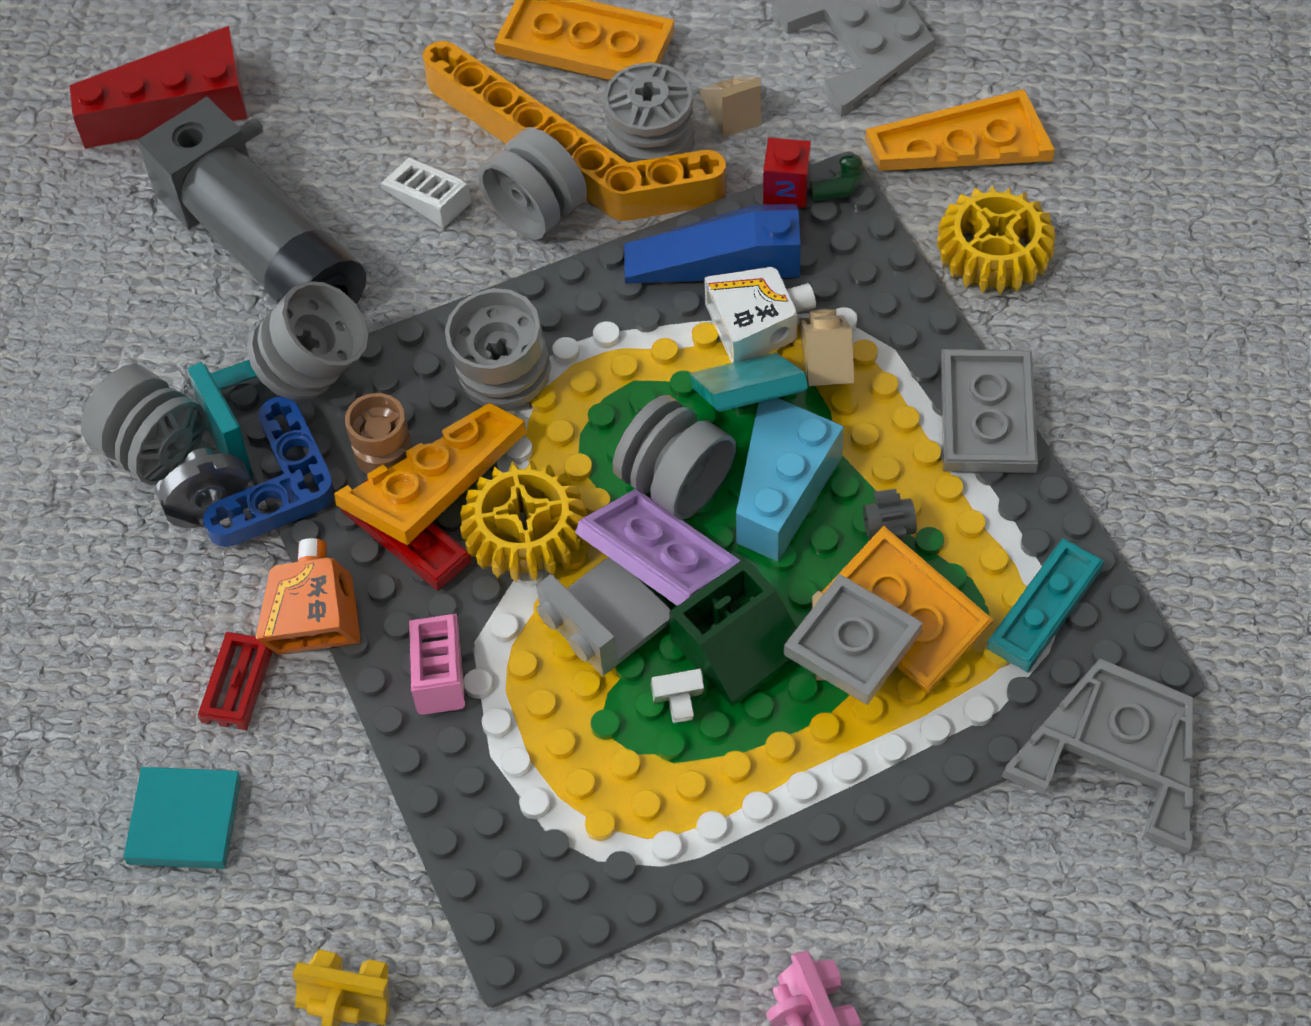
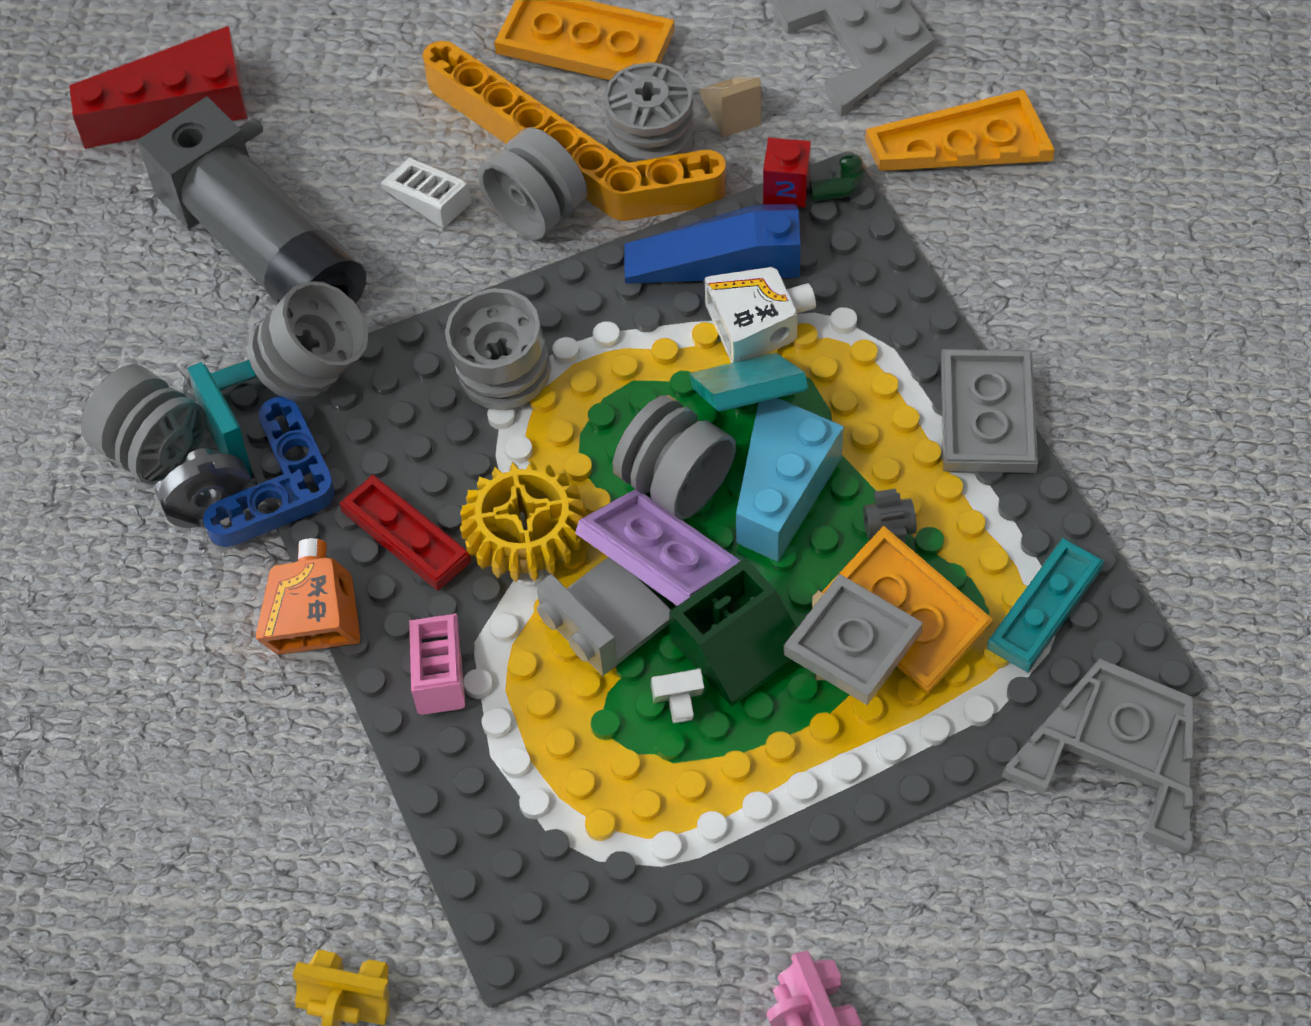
teal tile [123,767,241,869] -> none
red tile [198,632,273,731] -> none
light orange wing [334,403,526,545] -> none
medium nougat wheel [345,393,412,474] -> none
tan slope [799,309,854,386] -> none
yellow gear [937,185,1056,295] -> none

